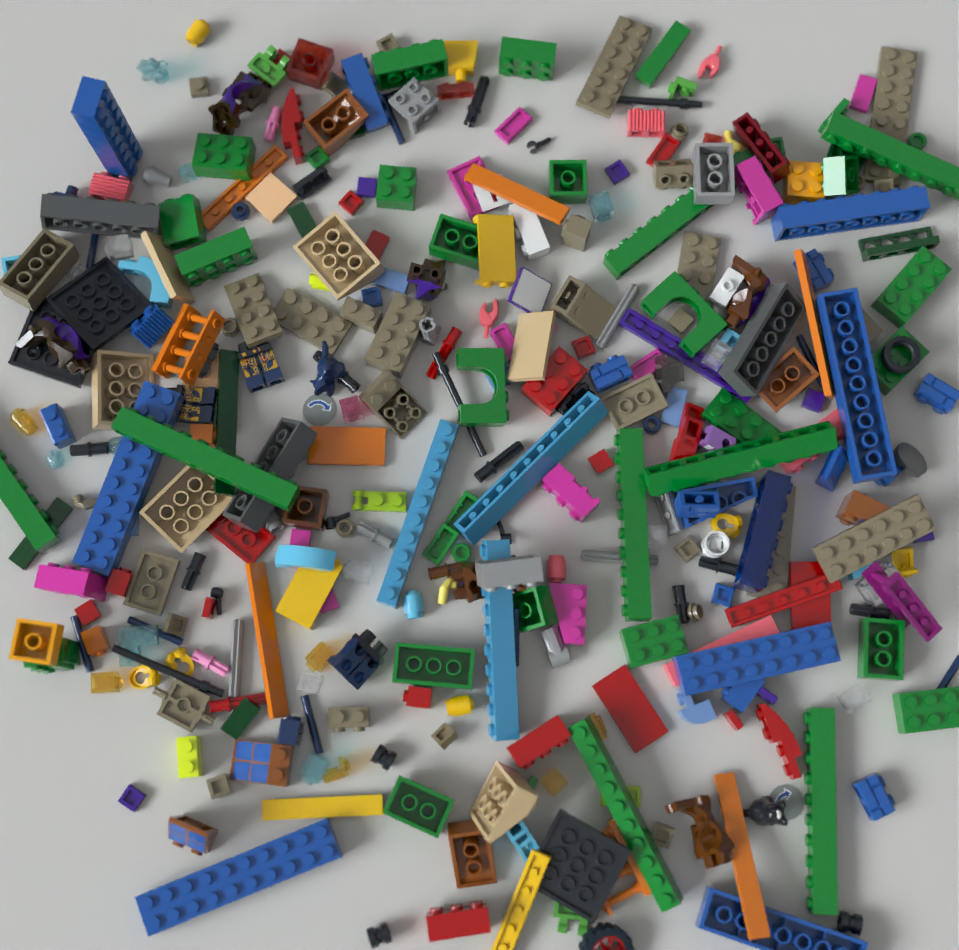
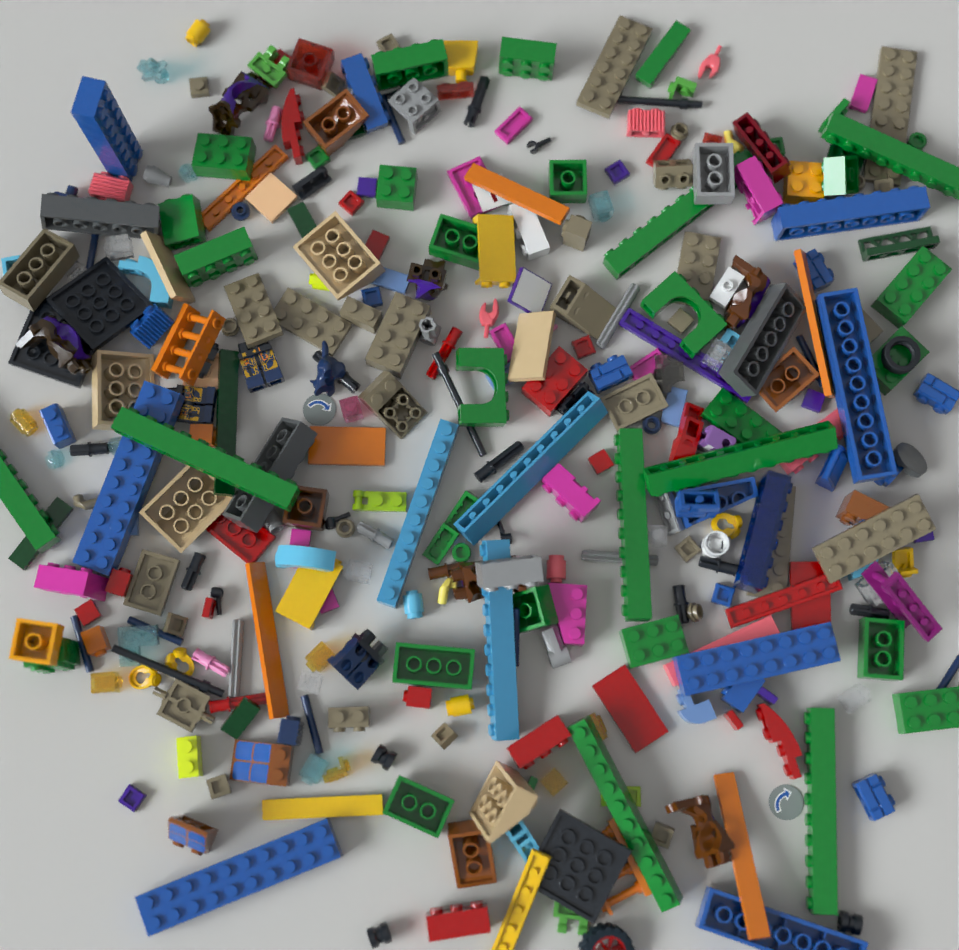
black animal [742,796,788,826] -> none

